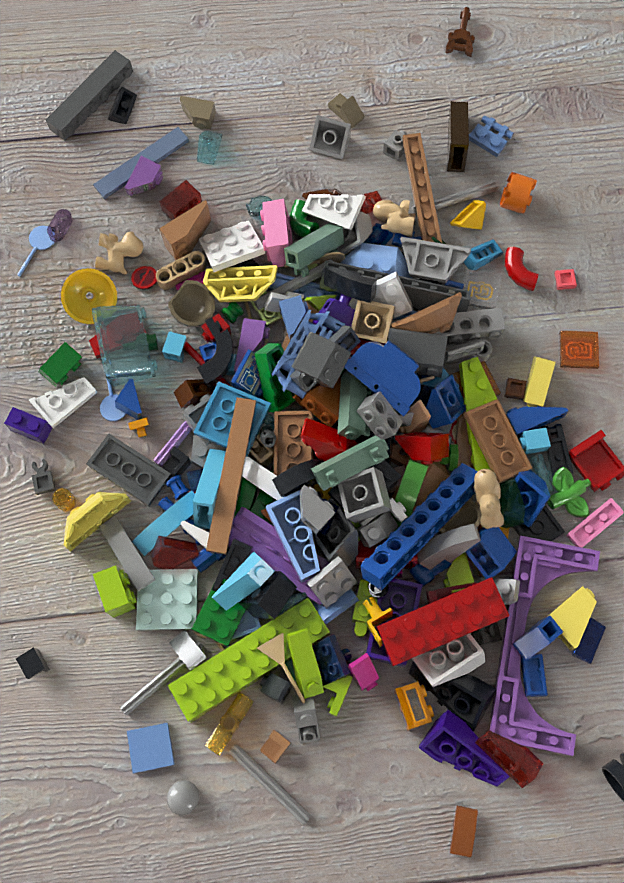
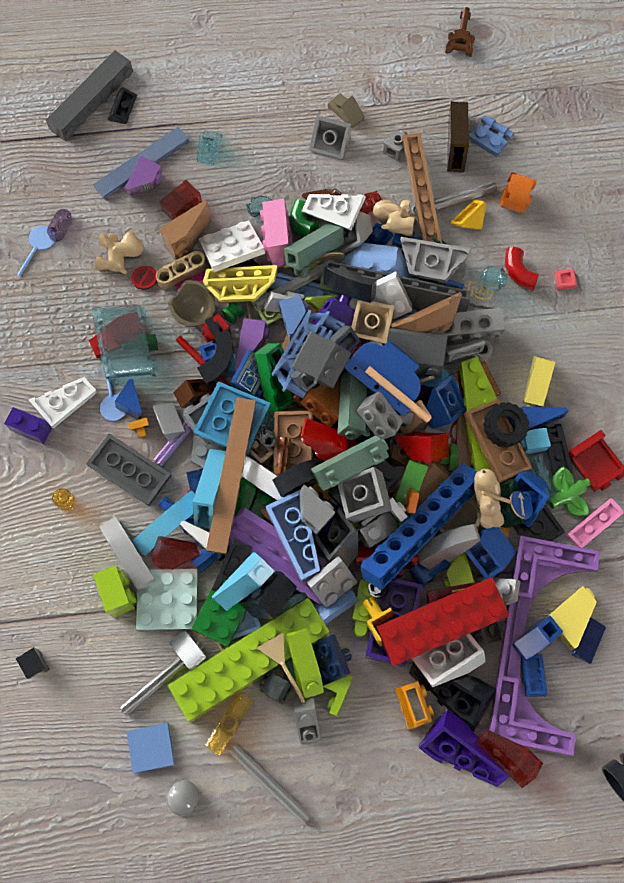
dark grey plate [31,459,56,495] -> none
green brick [38,342,82,387] -> none
yellow dish [61,268,117,324] -> none
light yellow wedge [63,492,131,552] -> none
medium azure panel [162,332,187,363] -> none
black panel [163,446,191,477] -> none
blue bush [166,475,190,501] -> none
dark tan slope [180,96,216,130] -> none
medium nougat panel [260,730,291,764] -> none
dark pink slope [349,653,379,691] -> none
dark orange slope [450,806,478,857] -> none
dark azure slope [464,239,504,272] -> none
reddish brown tile [504,378,527,400] -> none
clear orange tile [559,331,599,369] -> none
none -> light grey slope [153,403,186,441]
none -> dark orange axle [275,437,291,475]
none -> light nougat bar [365,366,432,423]
none -> orange tile [404,488,419,514]
none -> clear light blue head [479,265,508,291]
none -> blue piece [482,491,533,519]
none -> black tyre [483,402,529,448]

